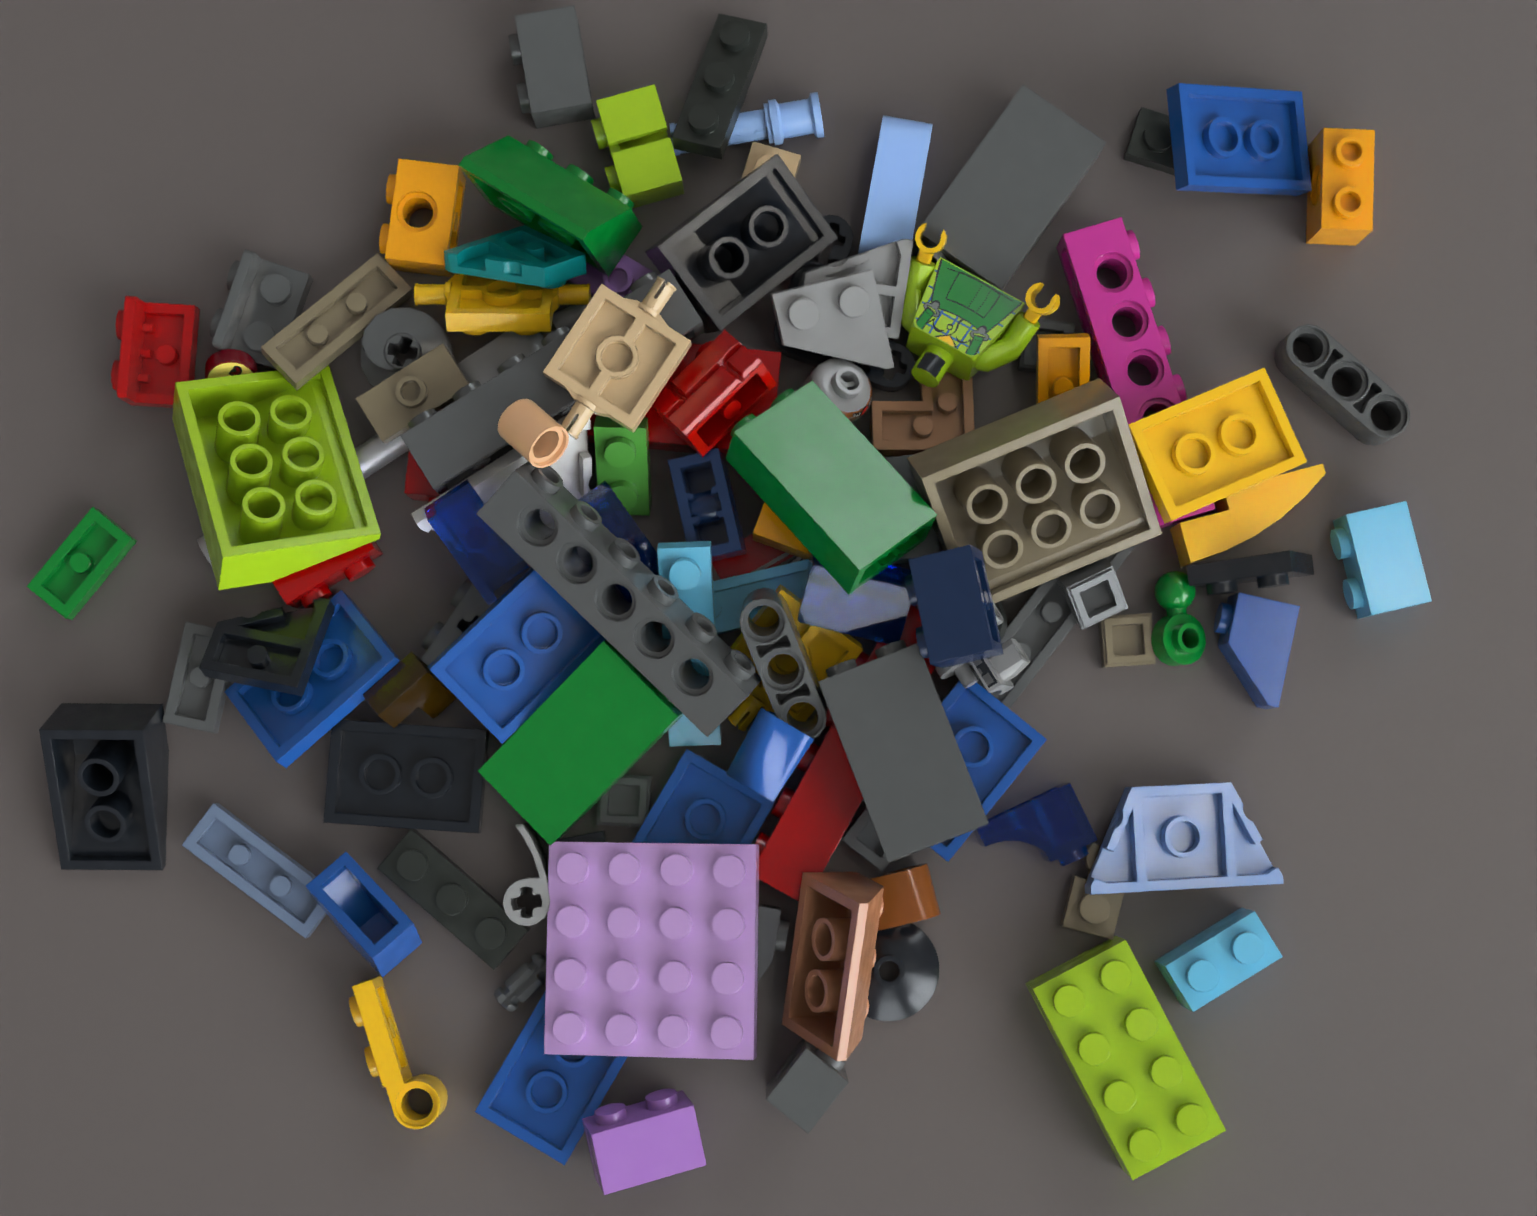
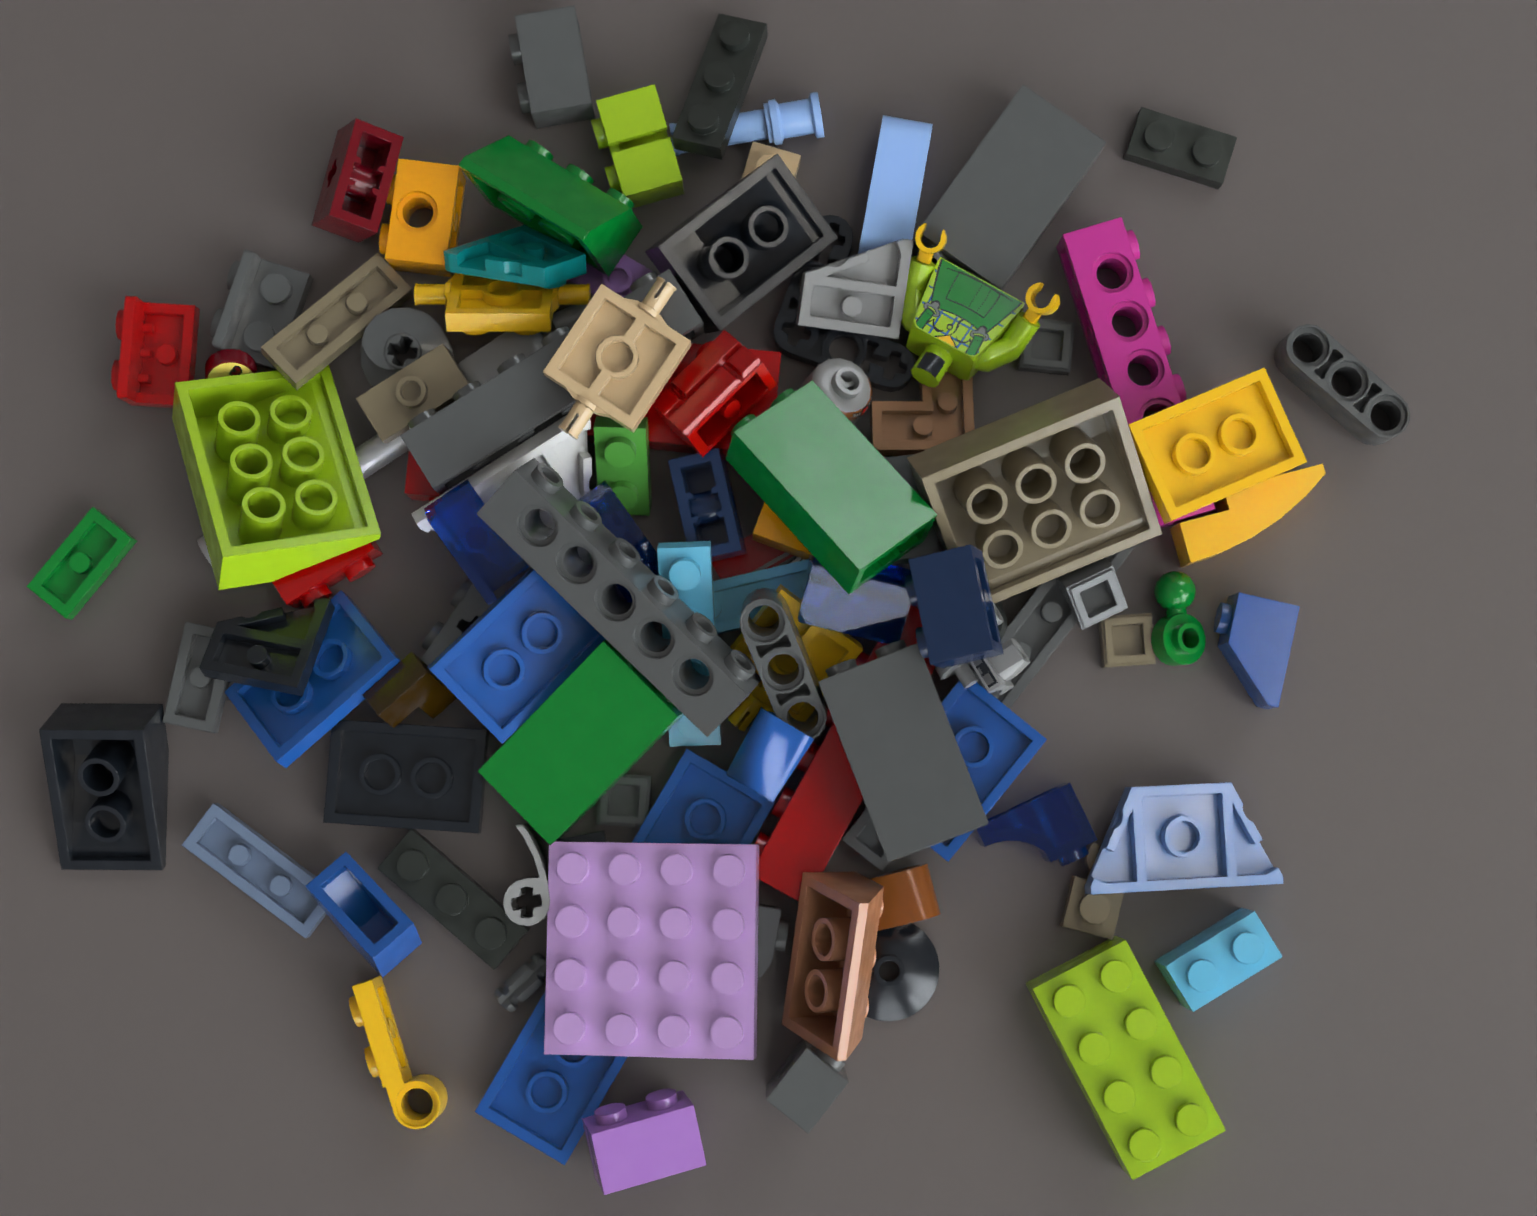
light nougat beam [498,399,569,468] -> none
light grey wing [770,269,895,369] -> none
light orange plate [1036,333,1090,404] -> none
blue plate [1166,83,1312,196] -> none
black wing [1187,550,1314,596] -> none
light orange brick [1306,128,1375,246] -> none
medium azure brick [1330,501,1432,619] -> none
none -> dark red brick [311,118,404,243]

